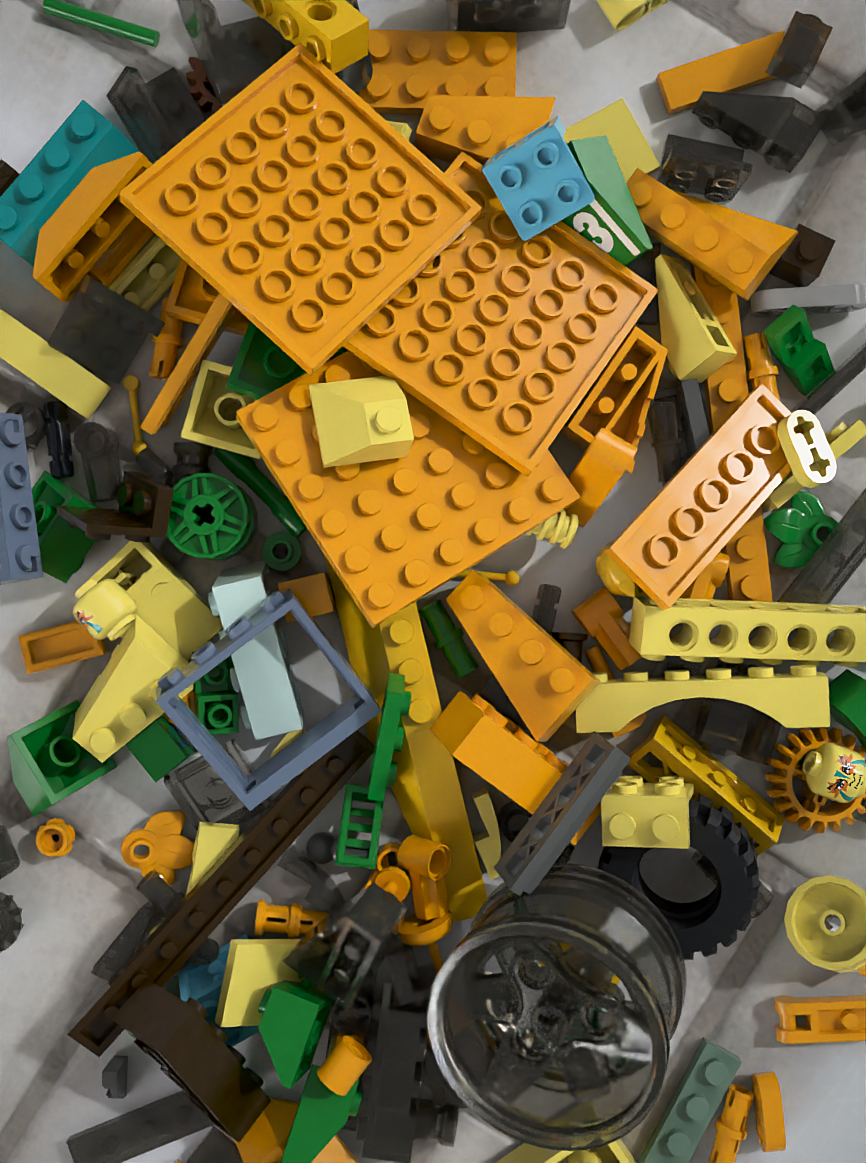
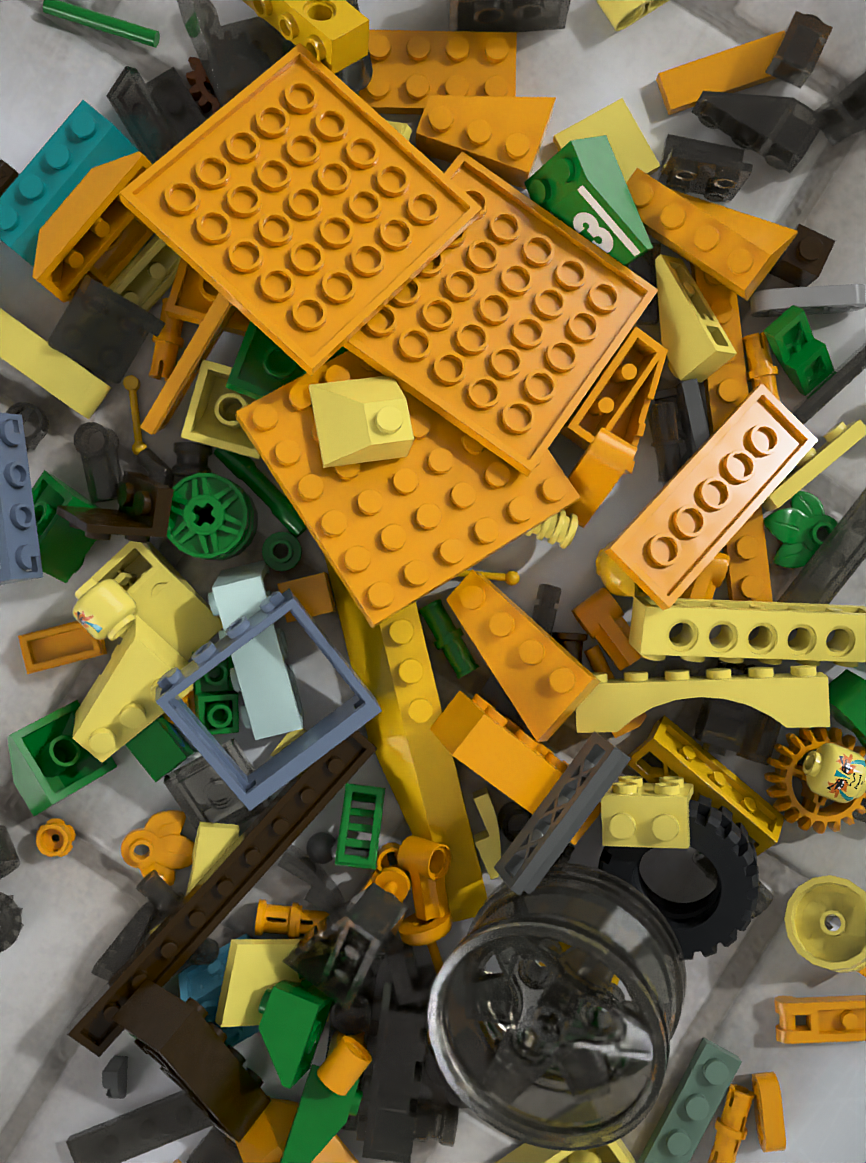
black axle [43,401,74,479] -> none
green plate [367,673,411,801] -> none
medium azure bracket [482,116,595,241] -> none
beam [777,410,837,488] -> none

